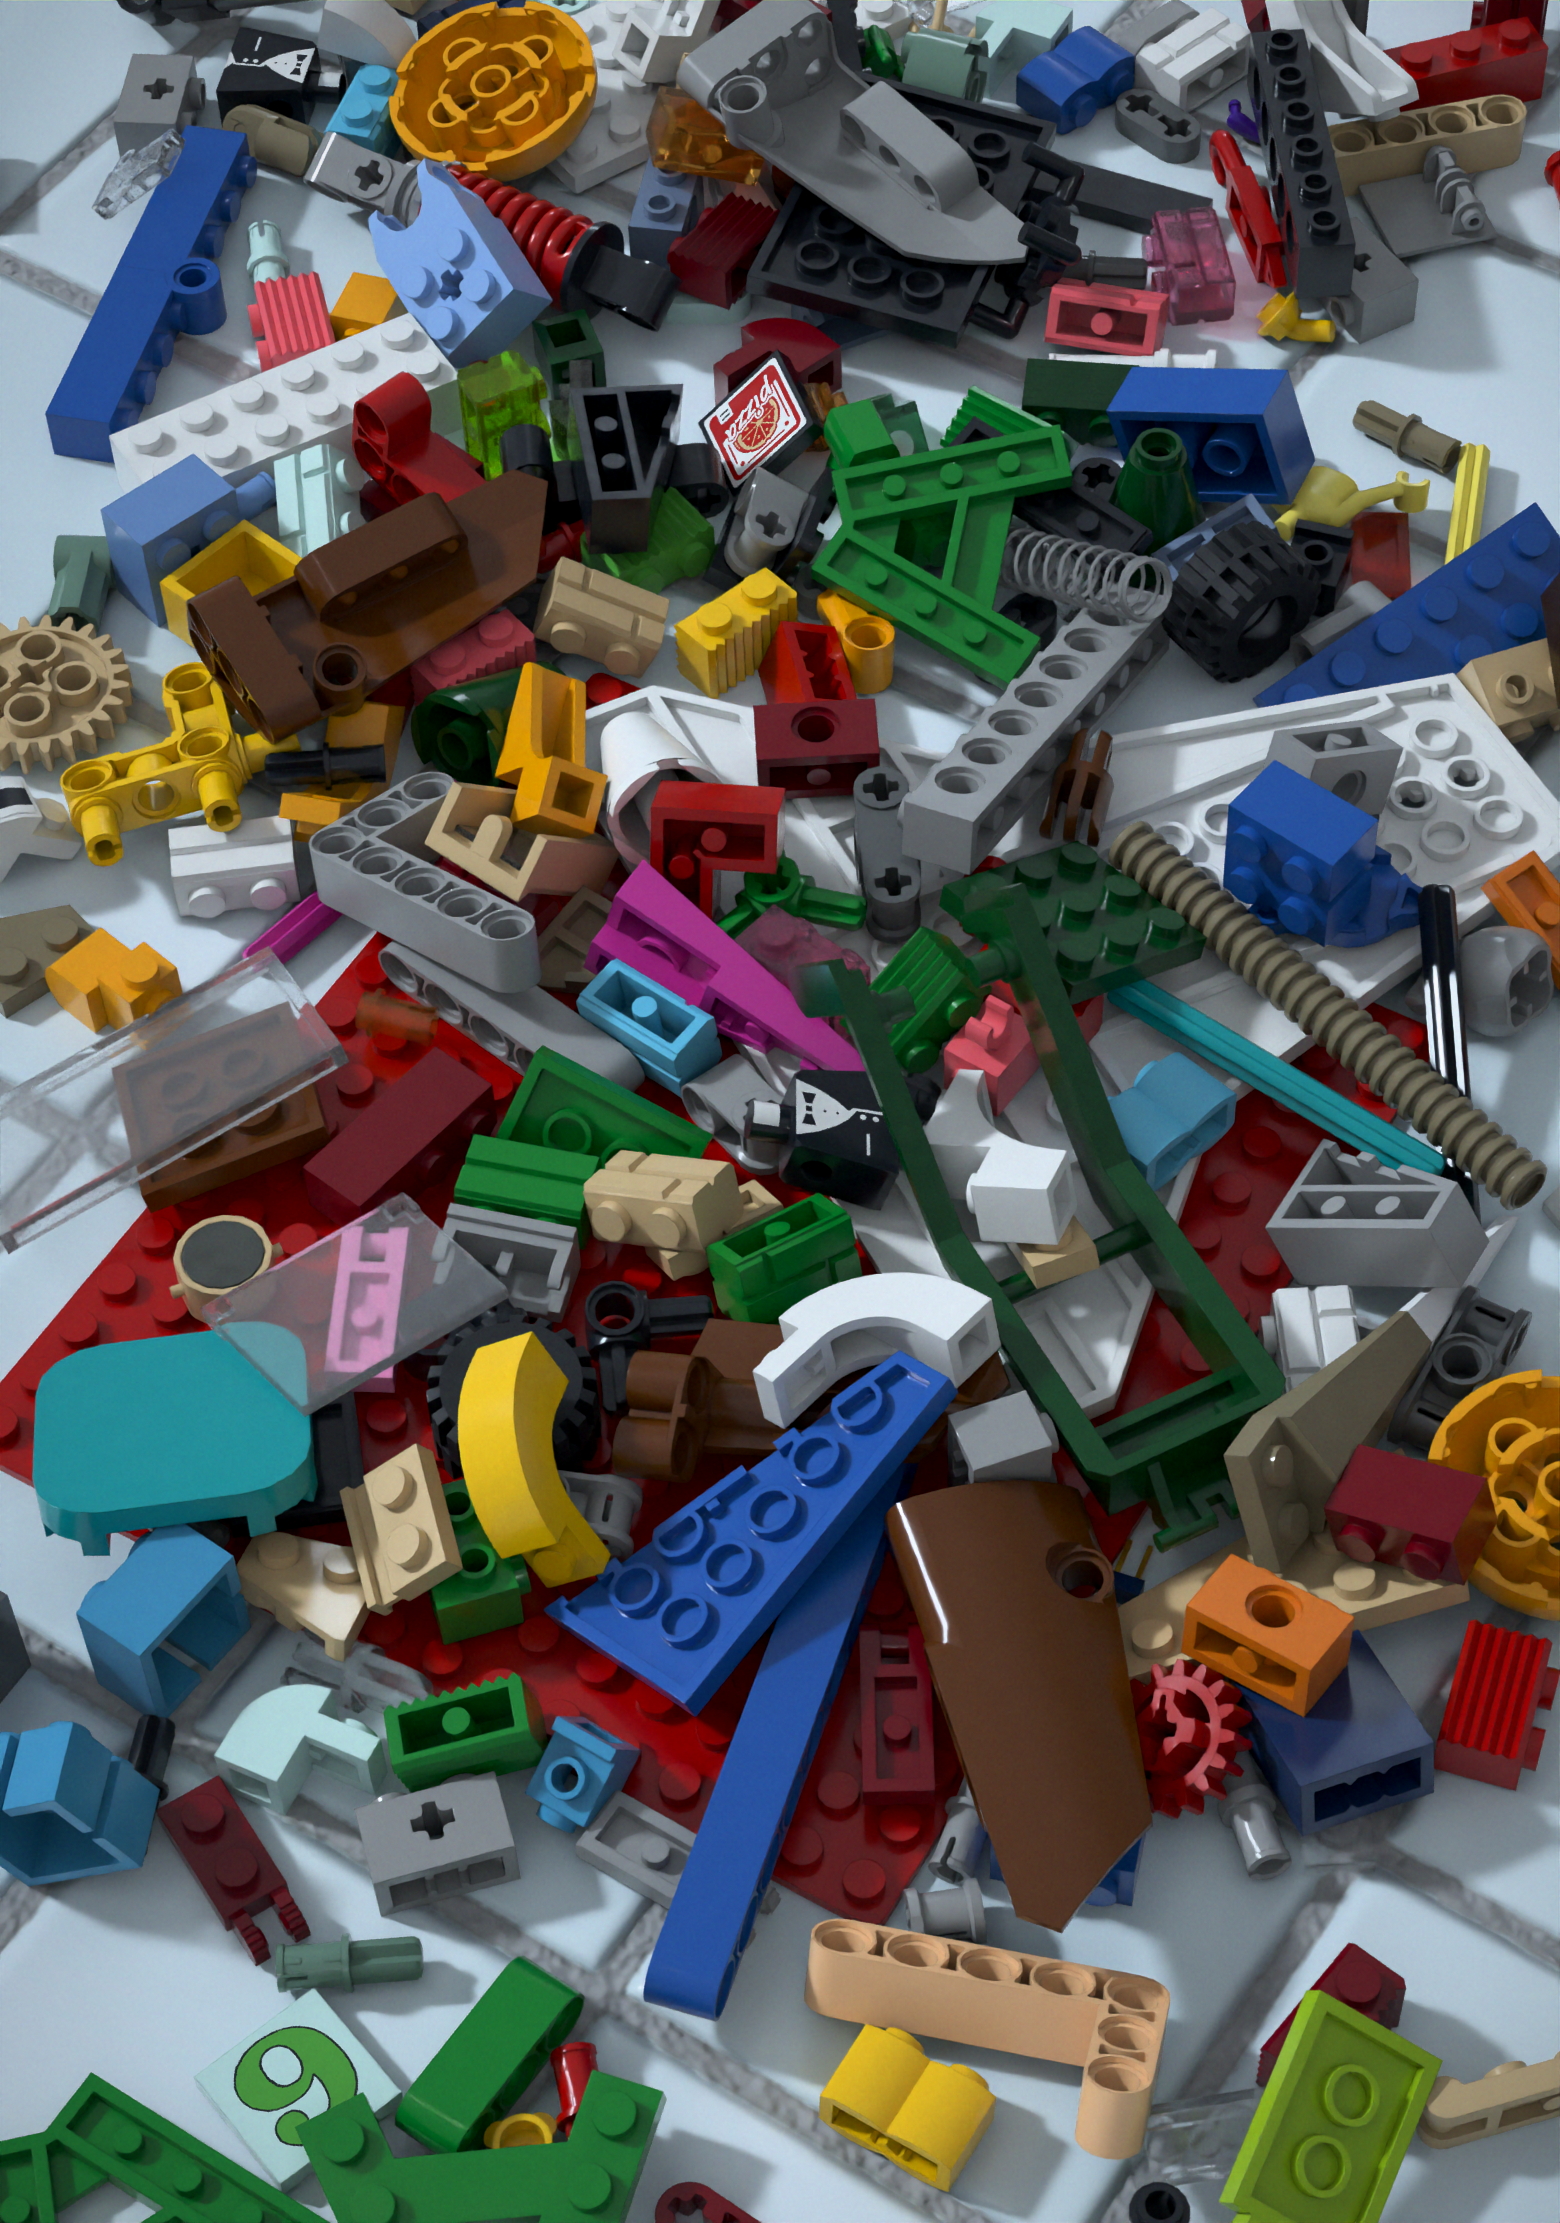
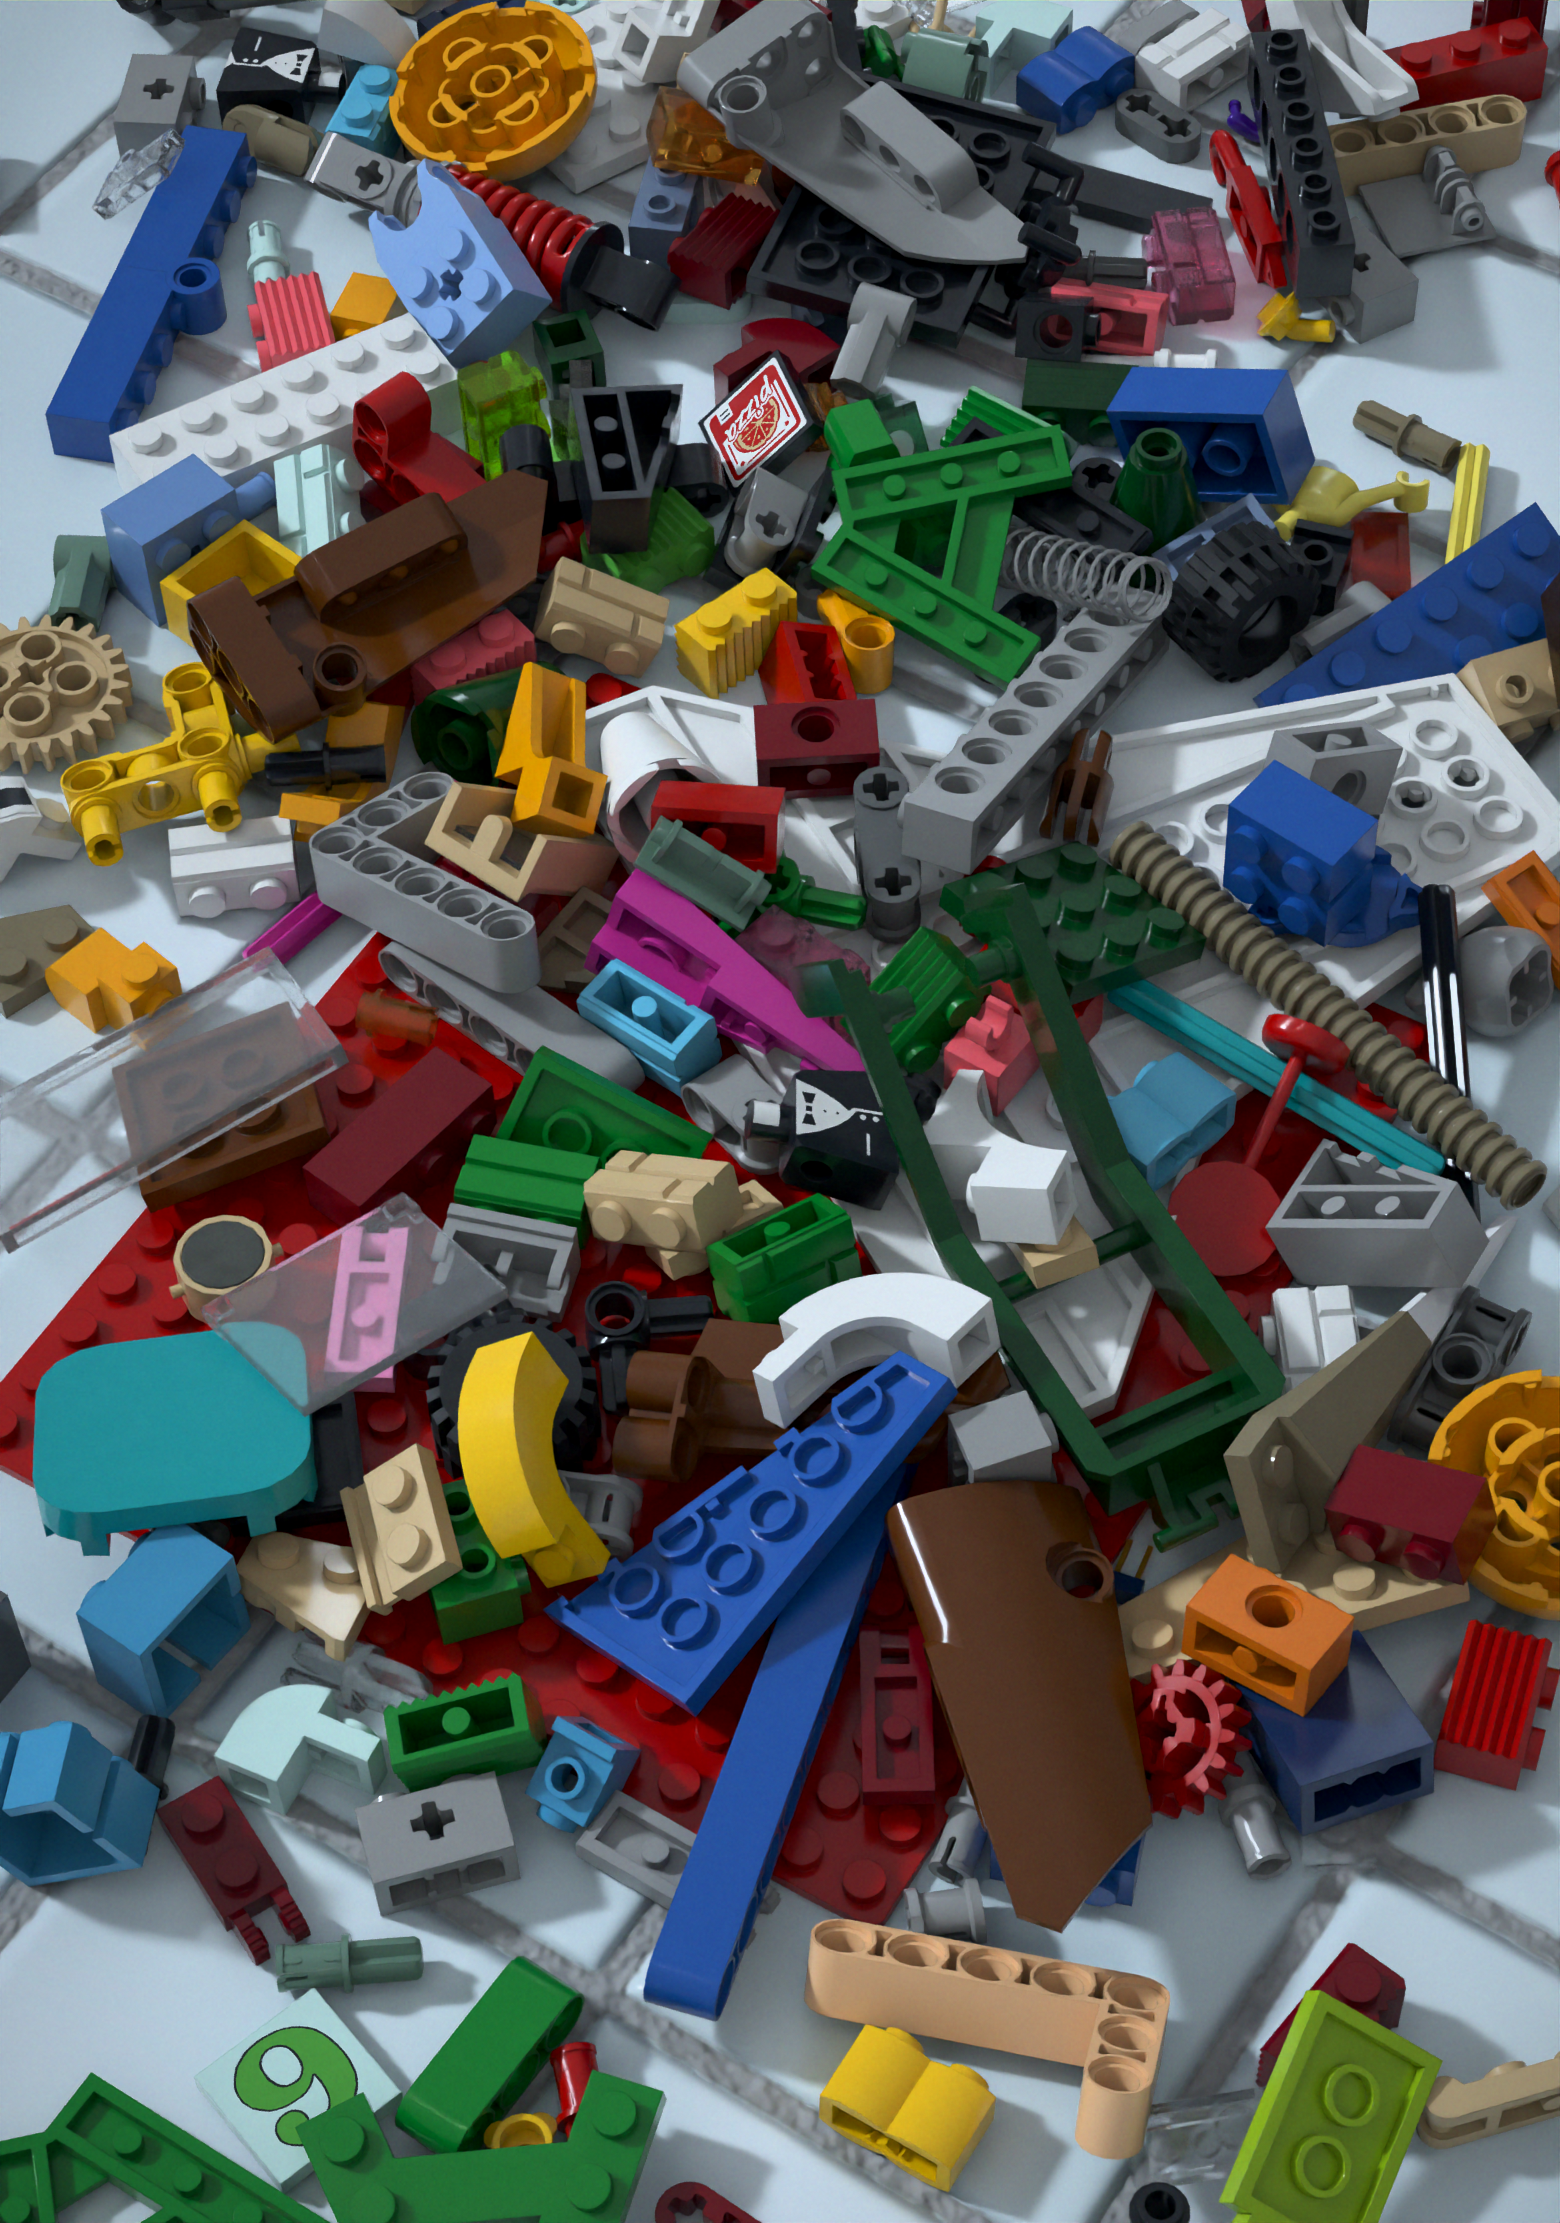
none -> sand green hinge [633,815,772,932]
none -> light grey piece [830,282,917,401]
none -> black brick [1015,291,1101,363]
none -> red piece [1167,1014,1351,1278]

